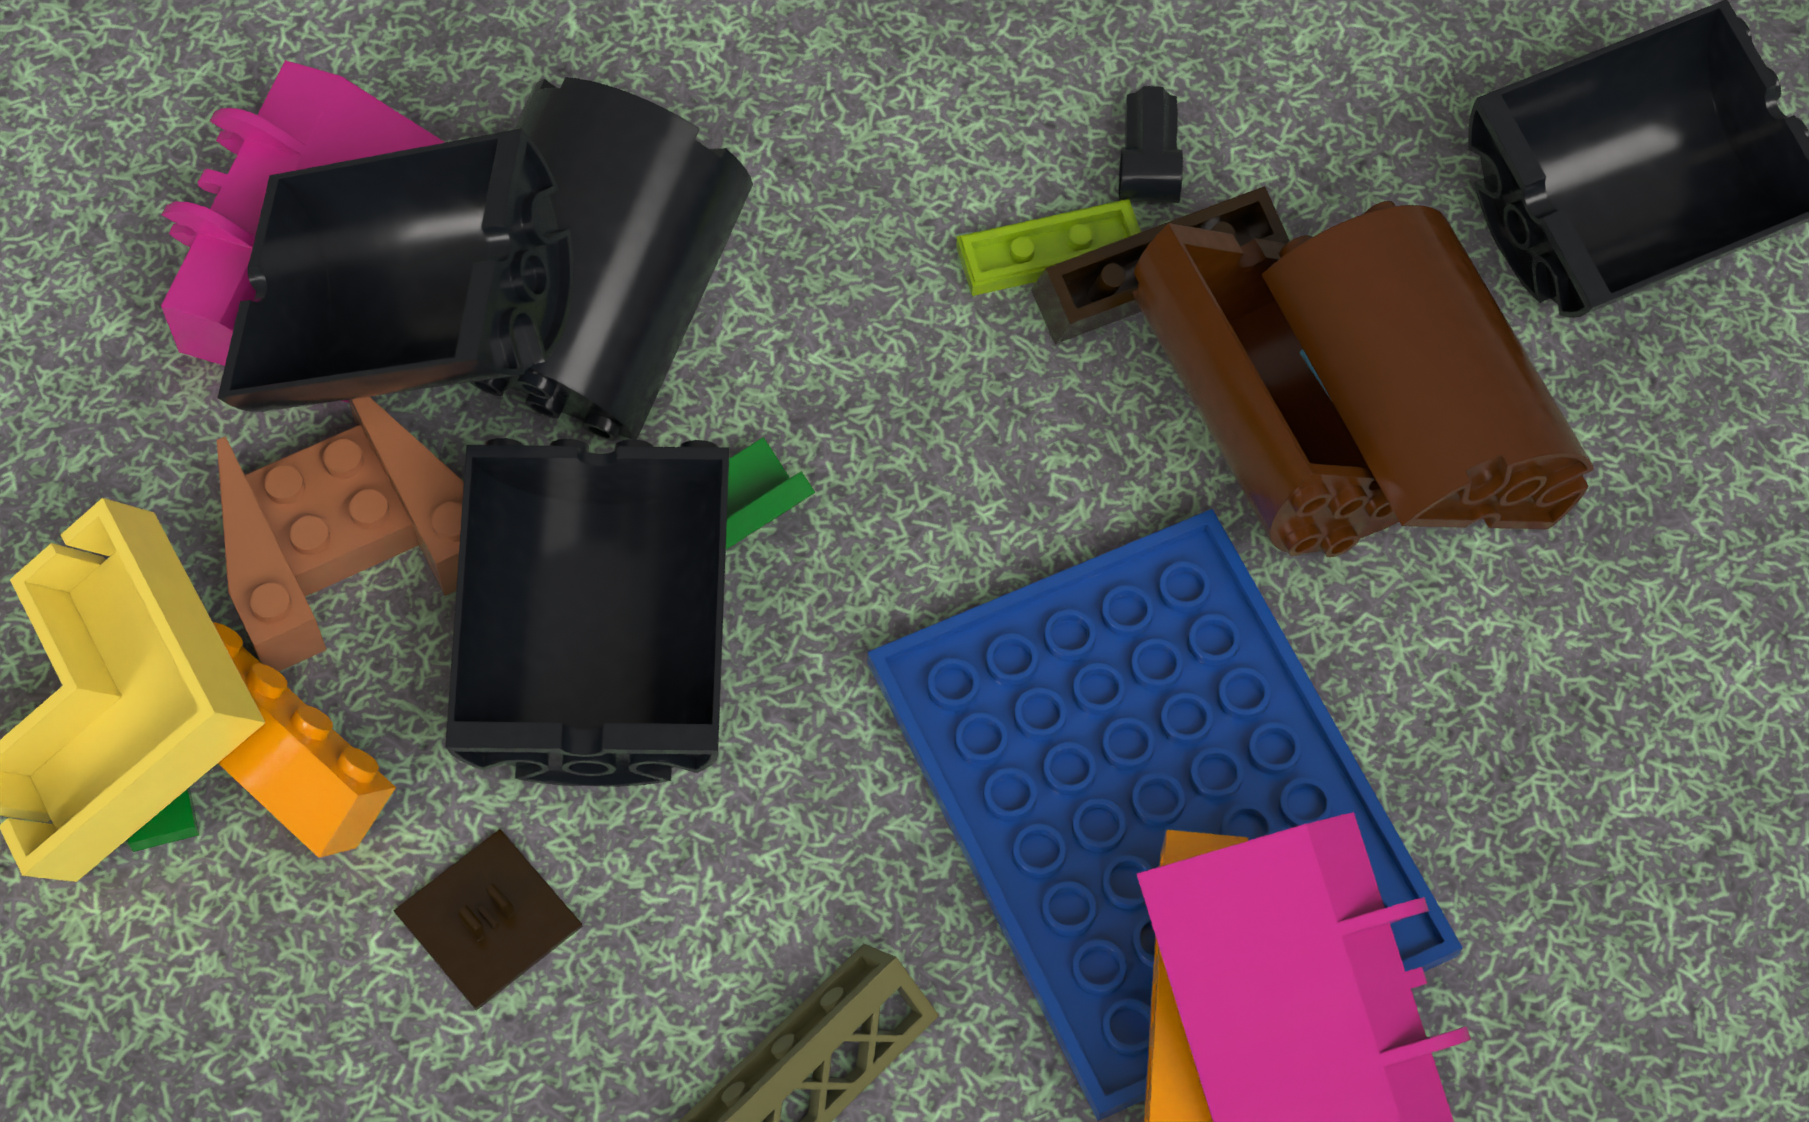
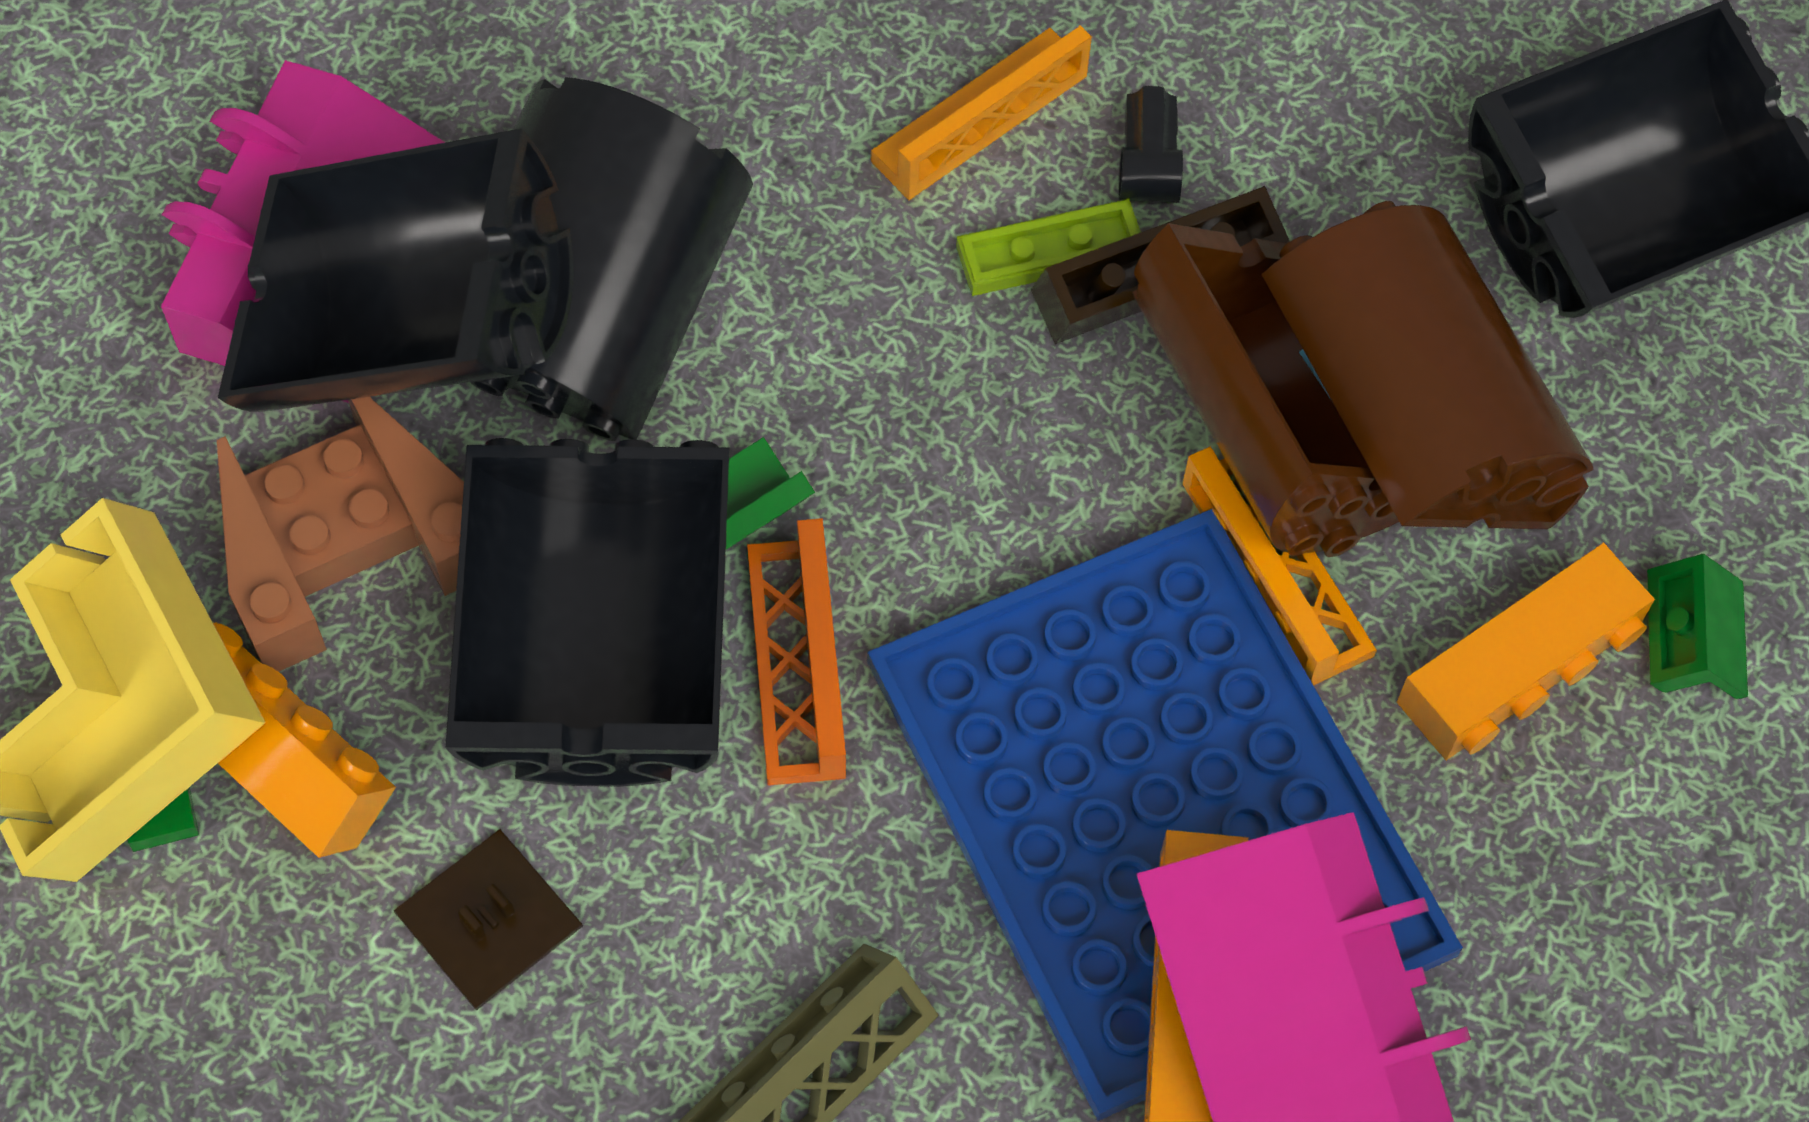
none -> orange fence [747,518,846,786]
none -> light orange fence [871,25,1092,200]
none -> light orange fence [1182,446,1377,686]
none -> light orange brick [1397,543,1655,761]
none -> green panel [1647,553,1748,699]

